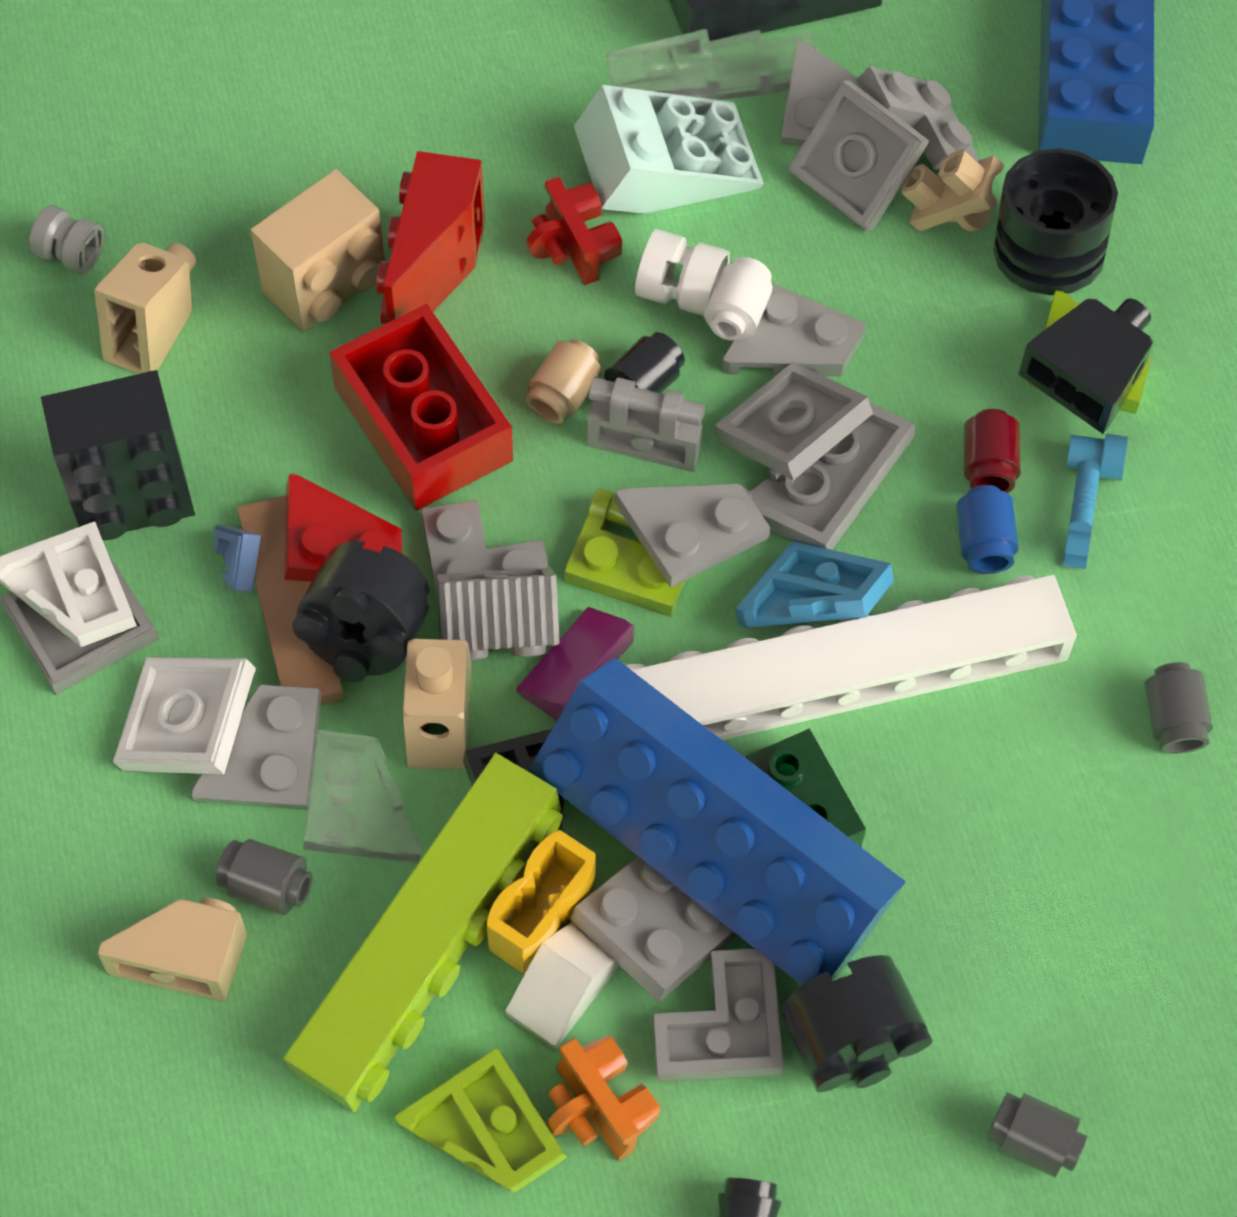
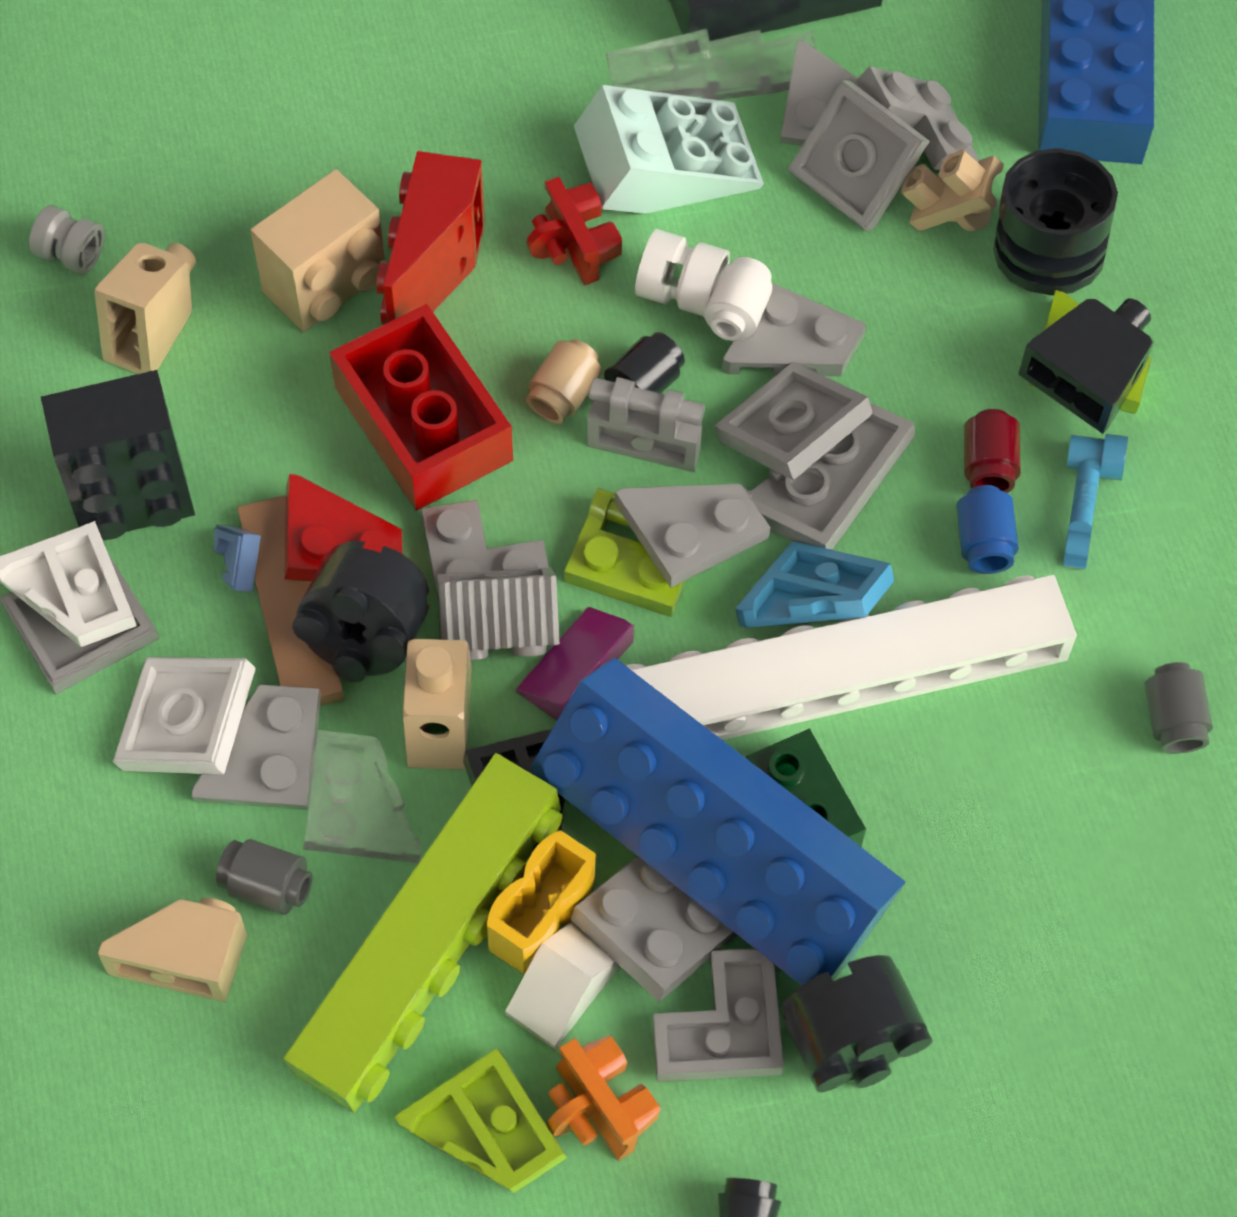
dark grey brick [987,1092,1087,1178] -> none

